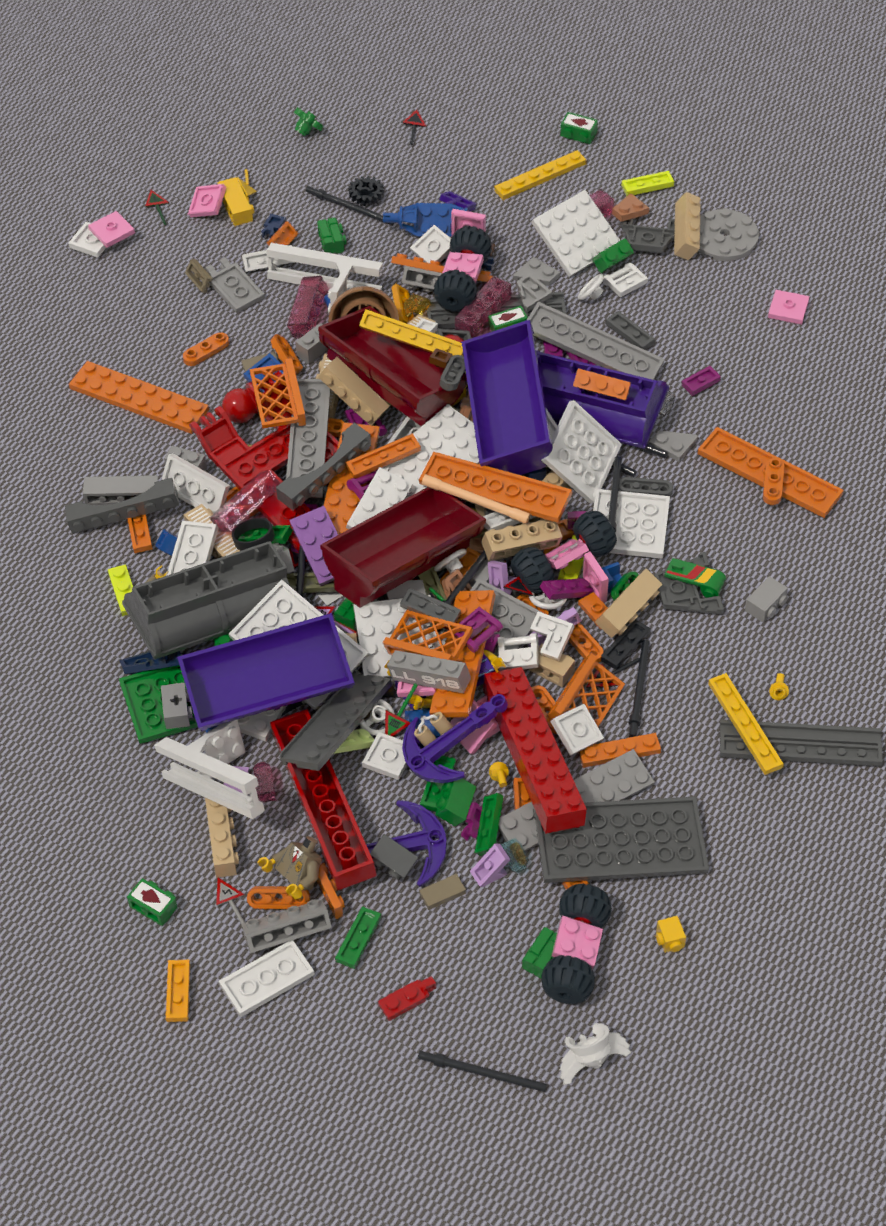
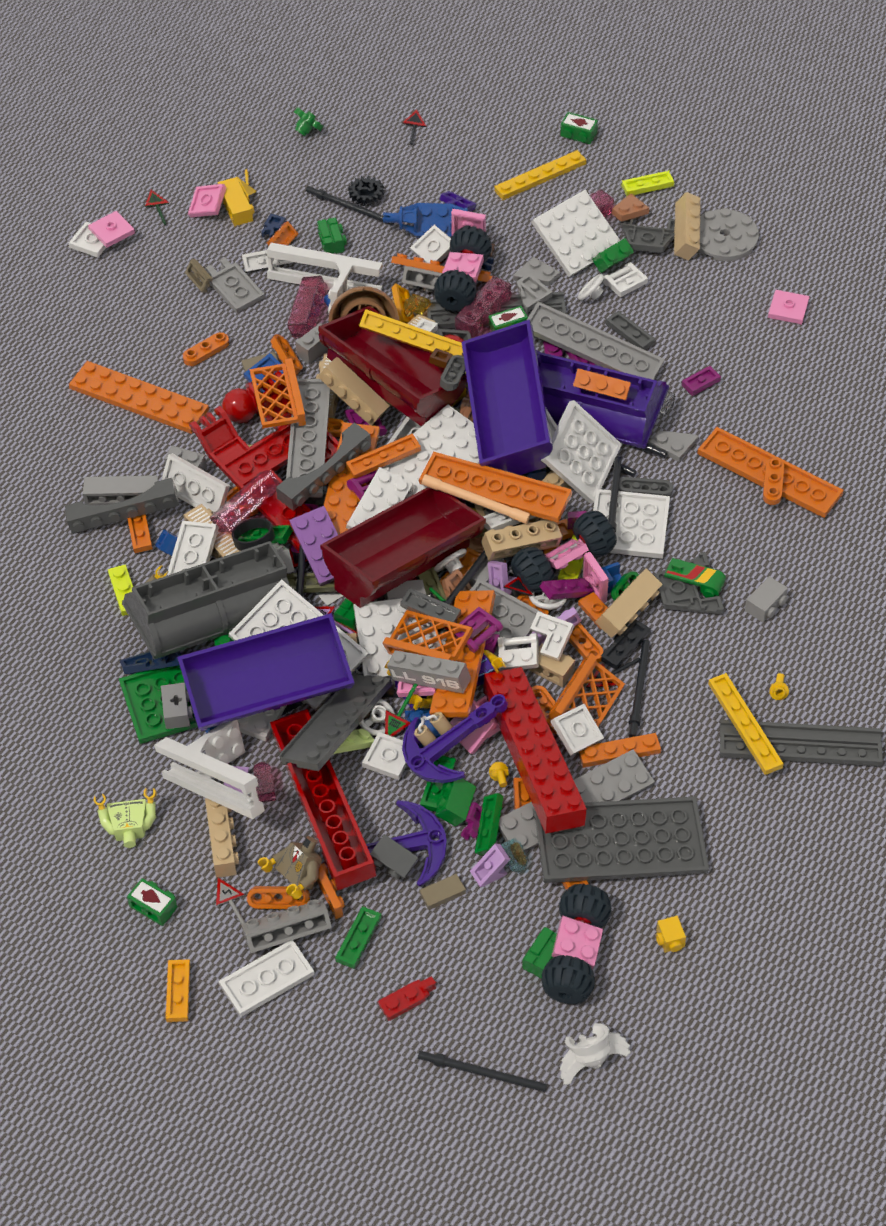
none -> yellowish green torso [93,788,157,848]

